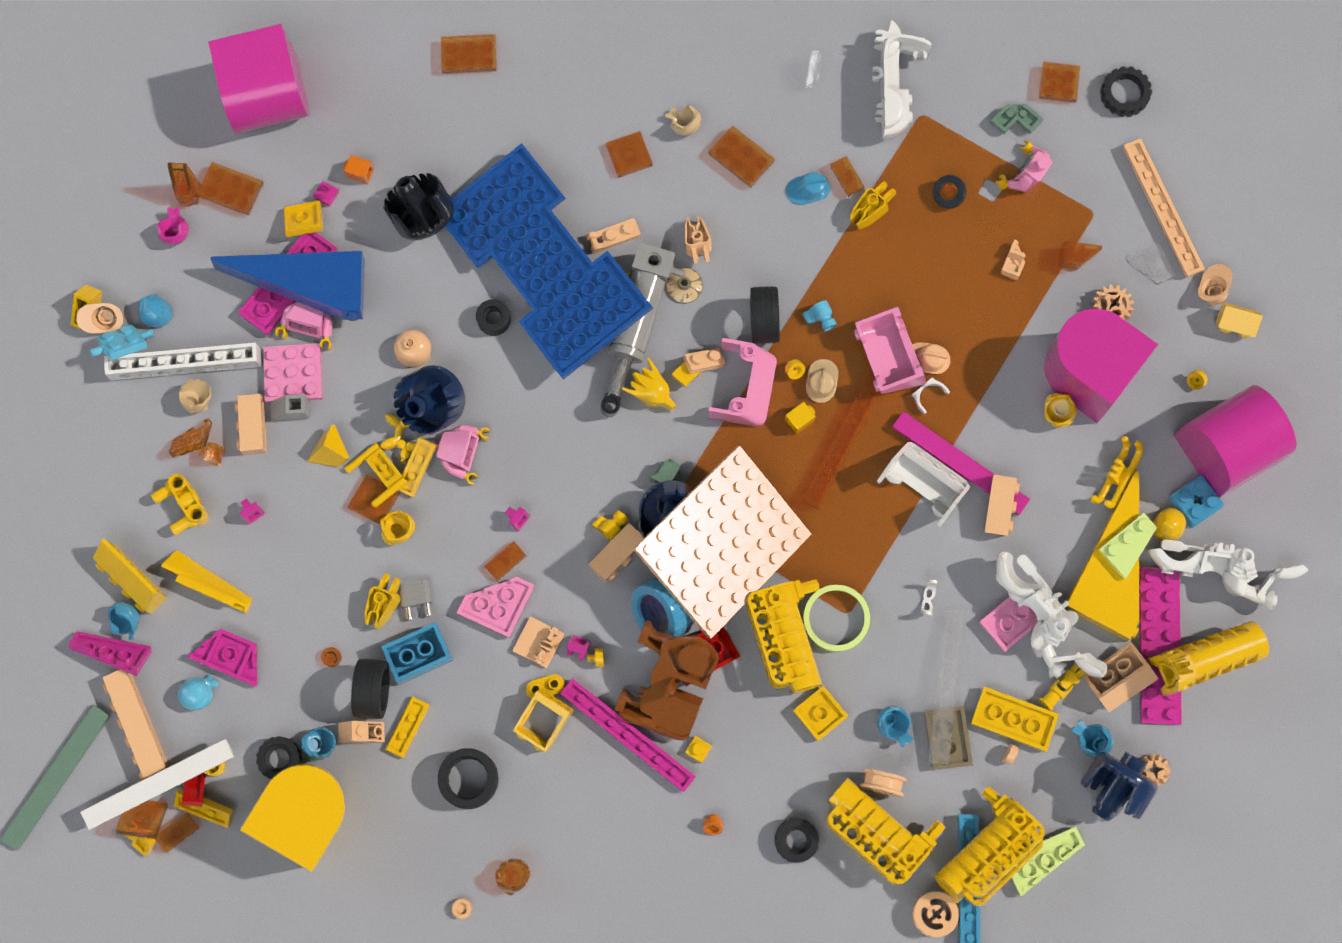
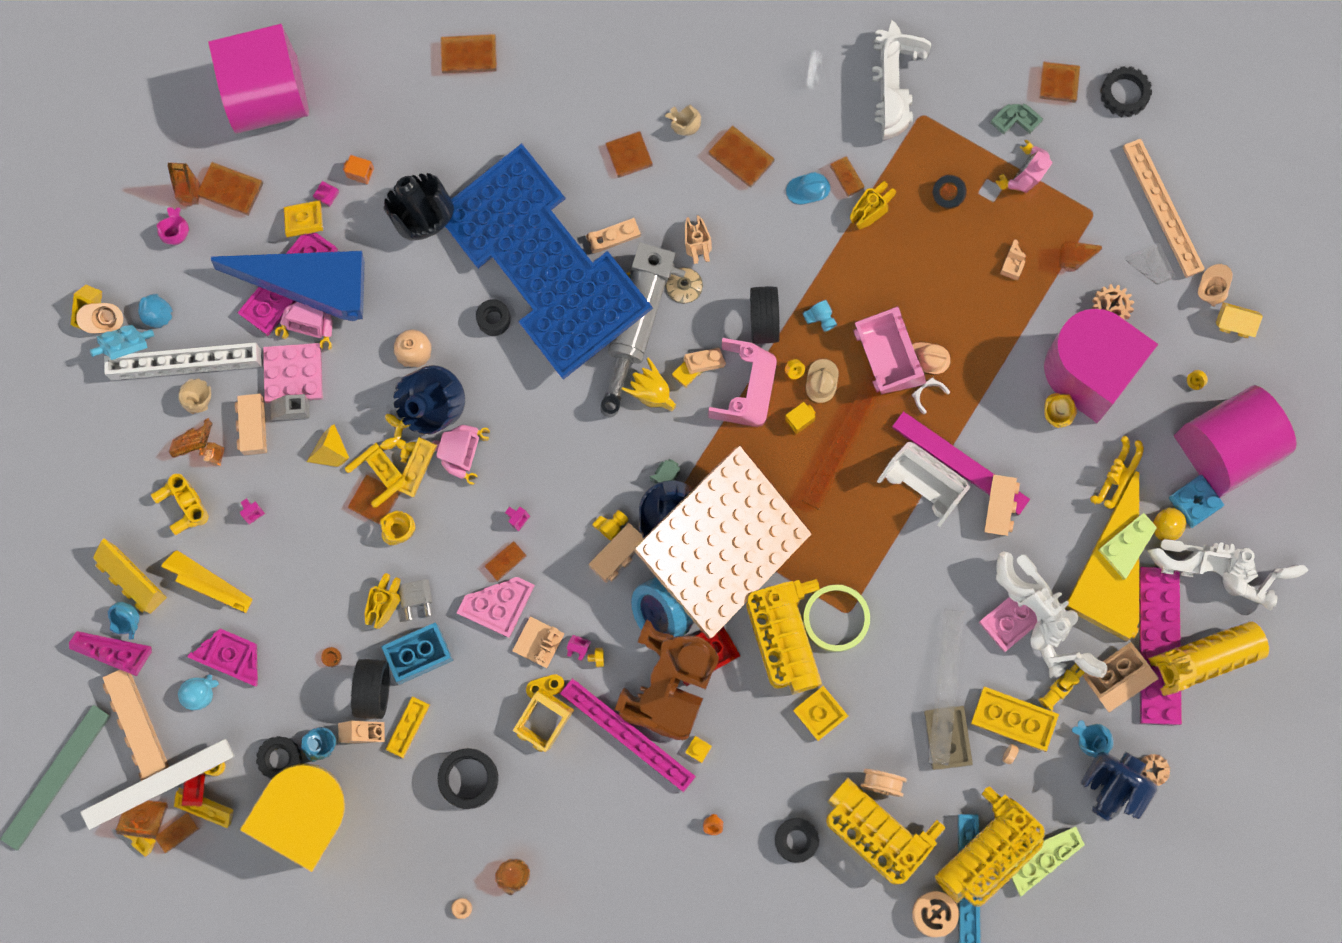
dark azure hat [877,706,913,747] -> none
white cap [921,580,937,616] -> none

